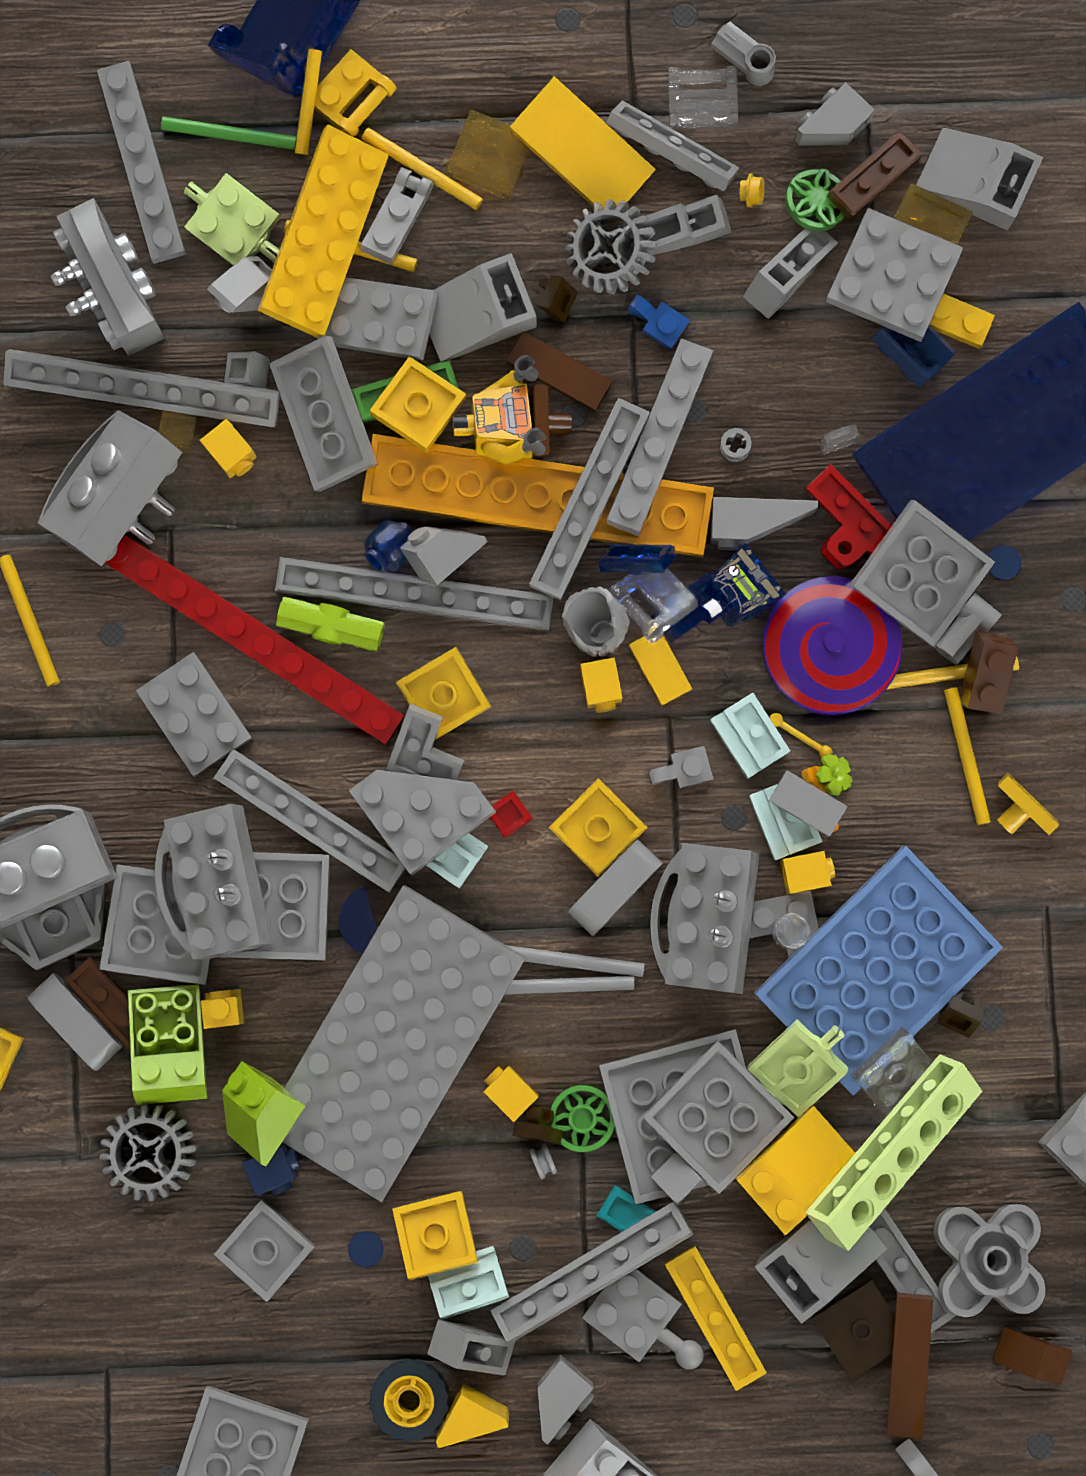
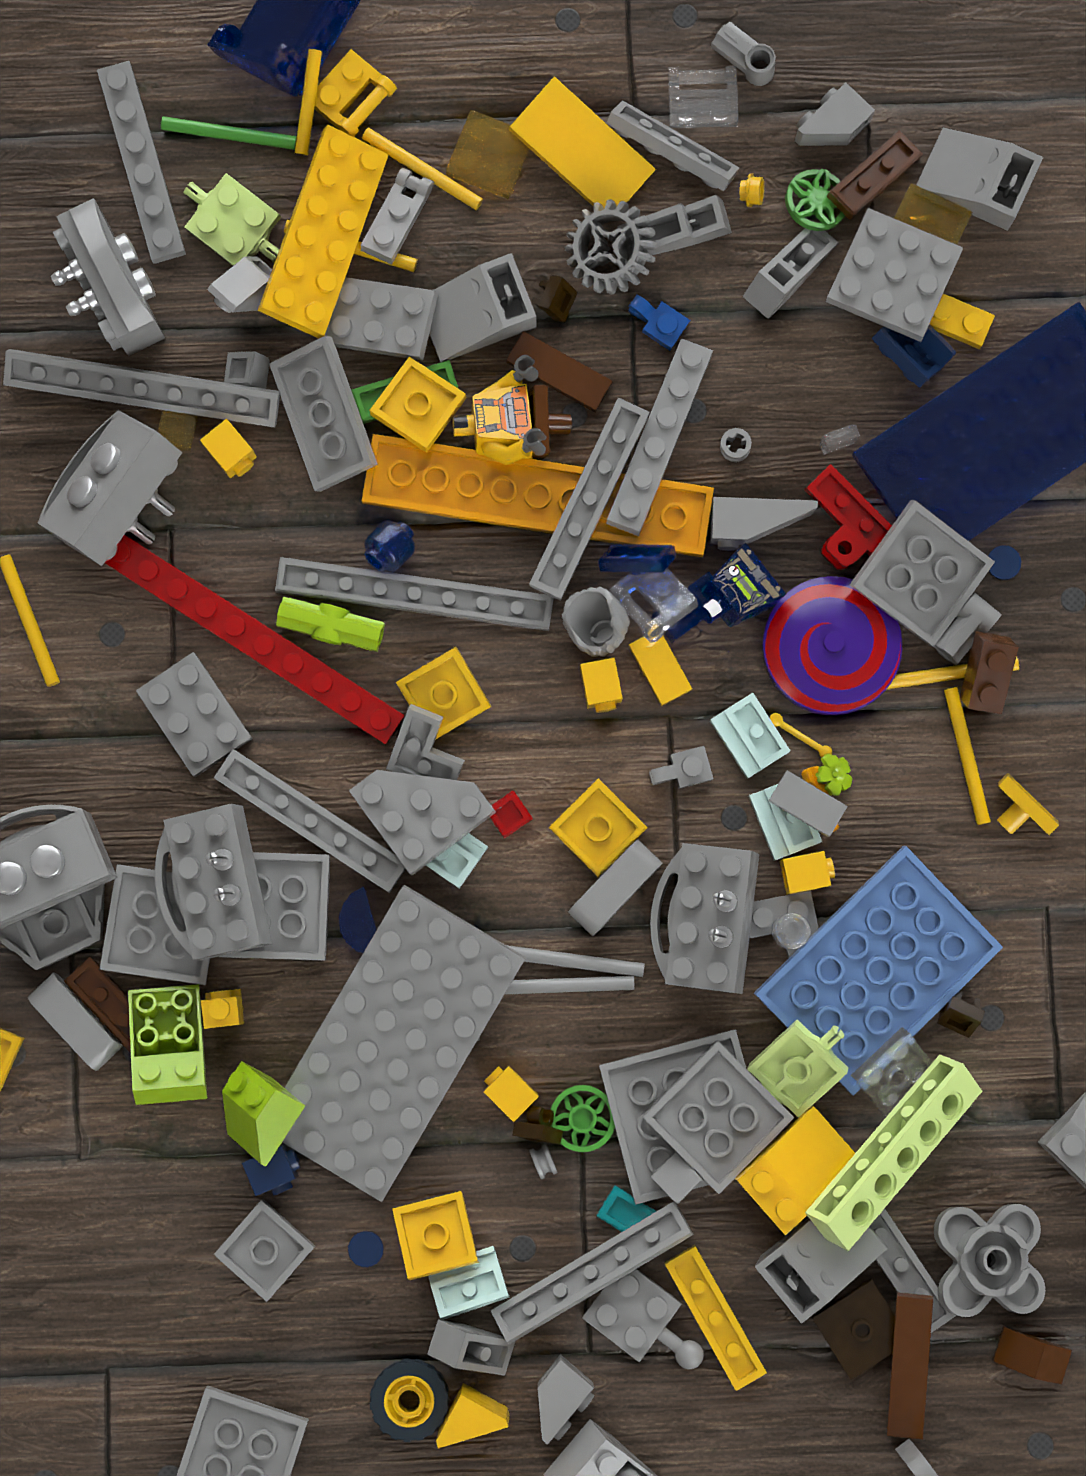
light grey gear [100,1104,197,1202] -> none
light grey slope [400,526,488,585] -> none

